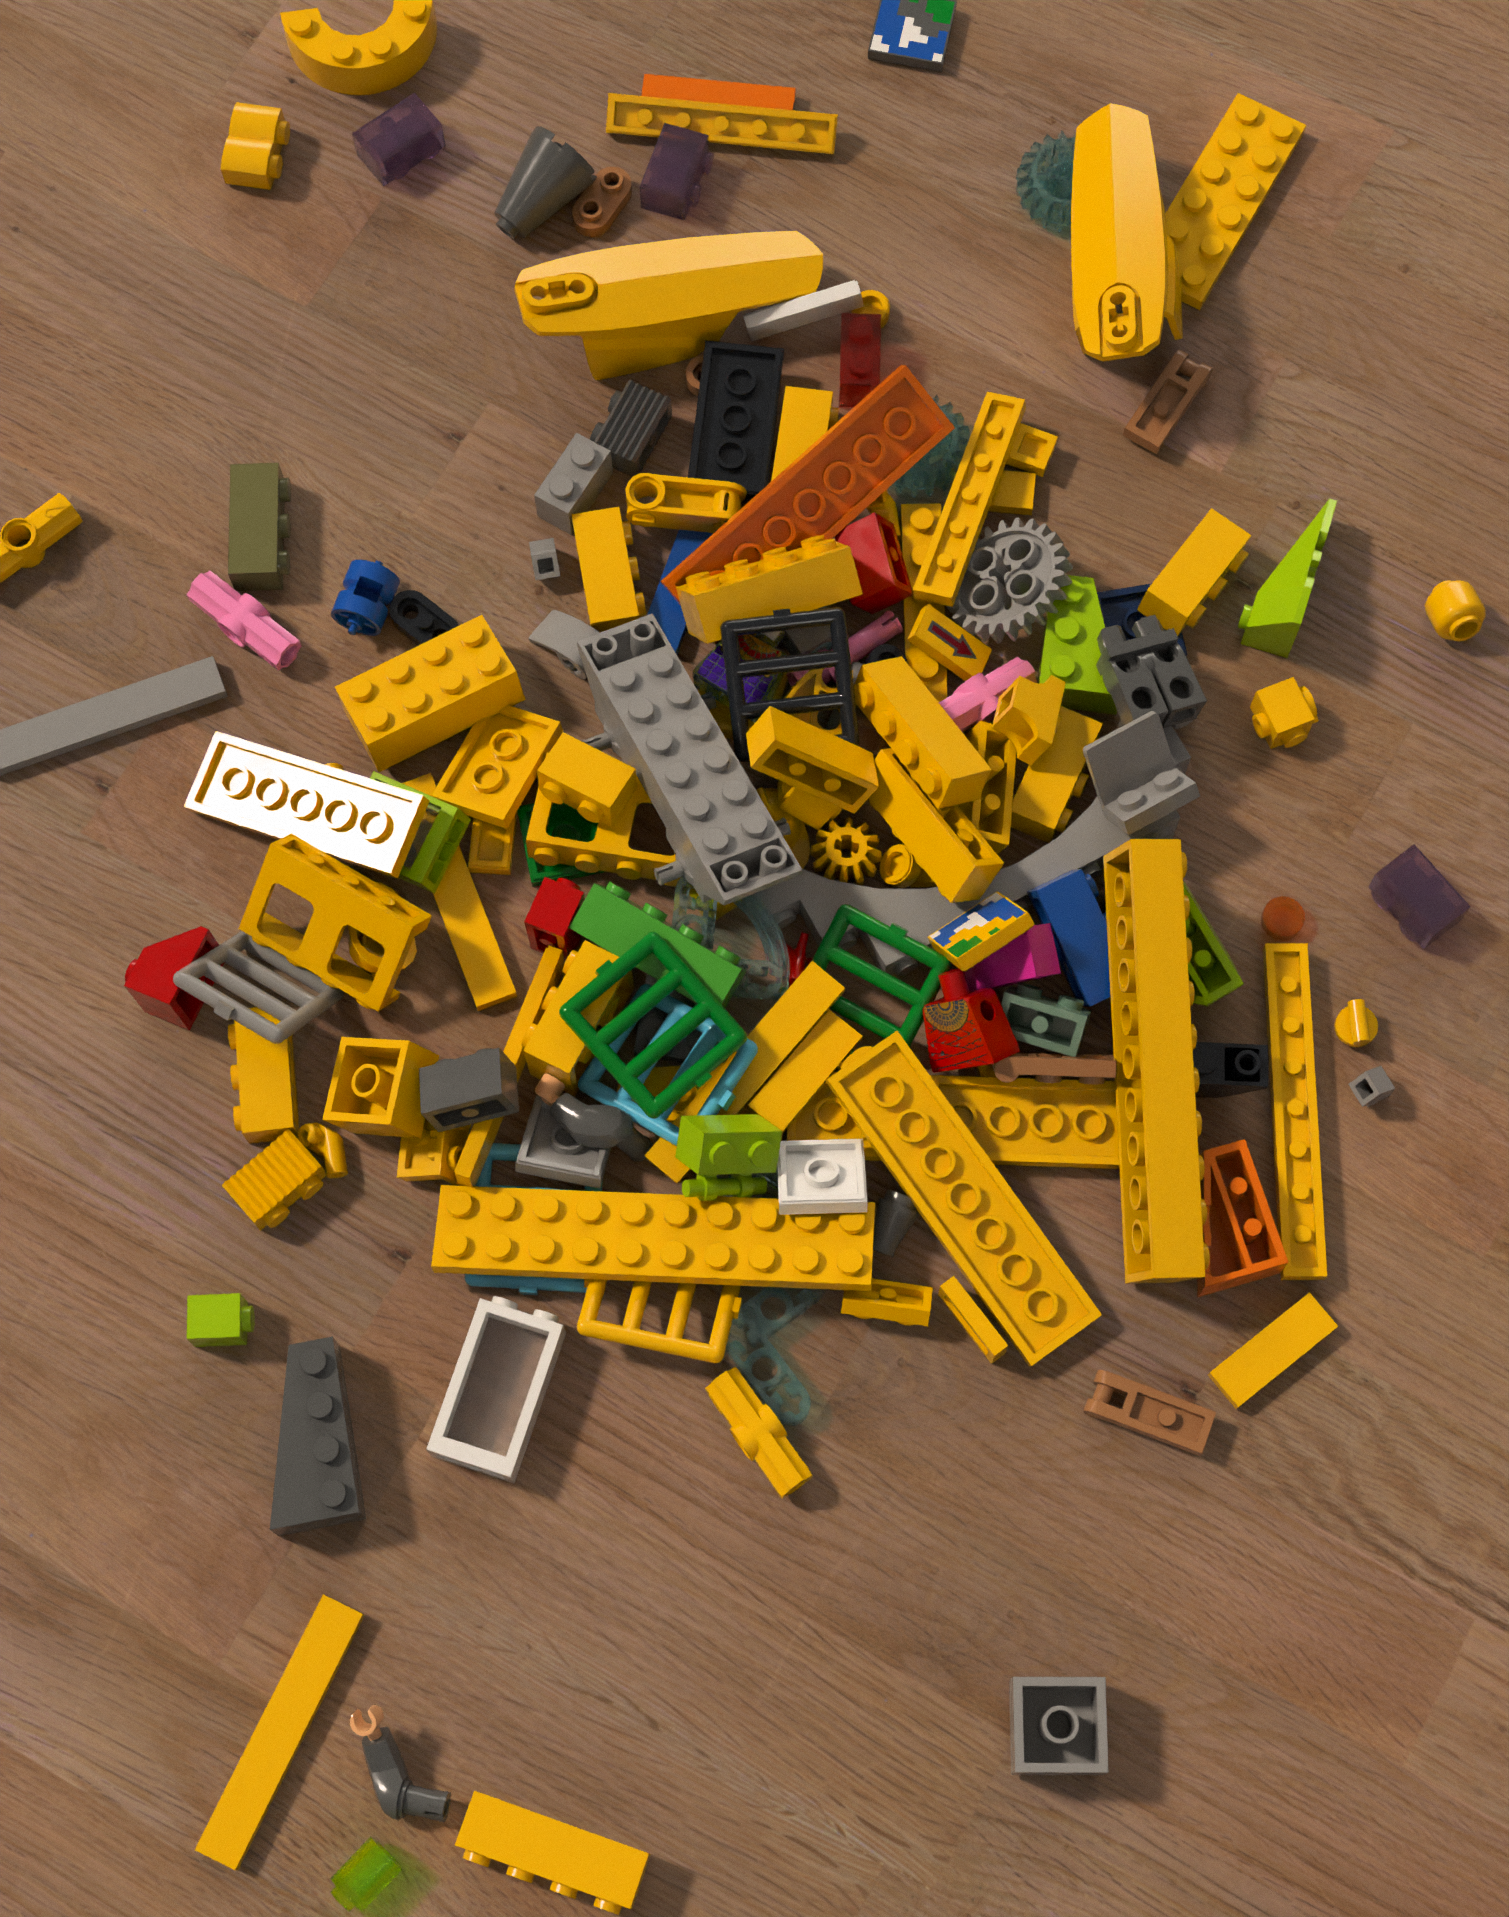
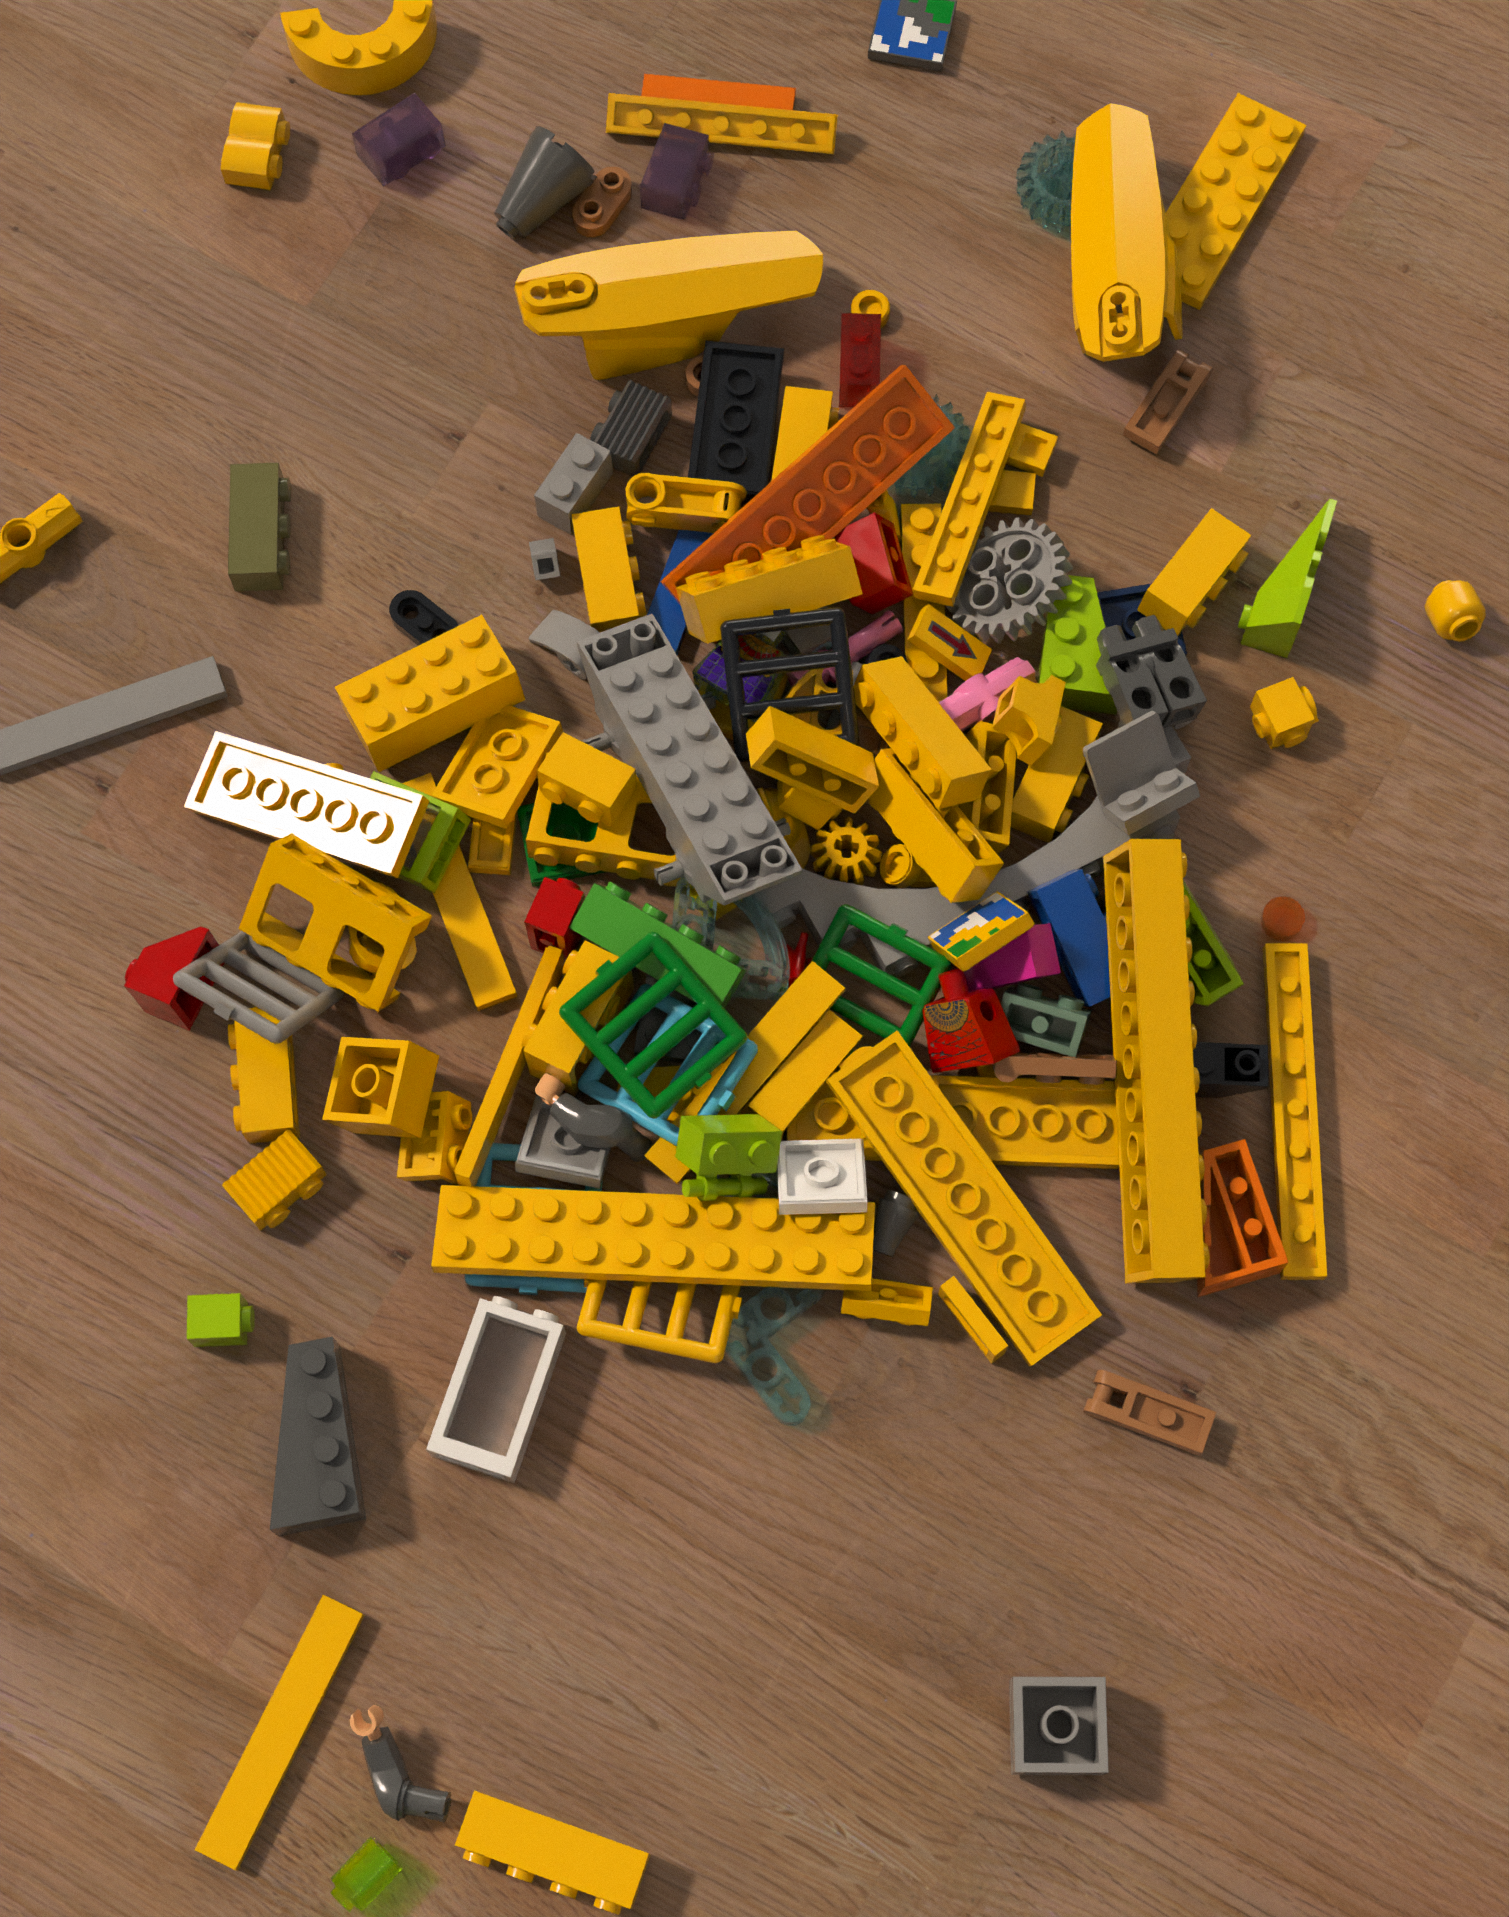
bright pink piece [186,571,302,671] -> none
yellow arm [297,1122,348,1178] -> none
blue wheel [331,560,400,636] -> none
dark grey brick [419,1048,519,1132] -> none
yellow piece [705,1367,813,1499] -> none
white tile [743,280,864,341] -> none
yellow tile [1208,1292,1338,1409] -> none
yellow plate [1334,999,1378,1047] -> none
light grey piece [1348,1066,1395,1108] -> none
brick [1368,844,1470,949] -> none

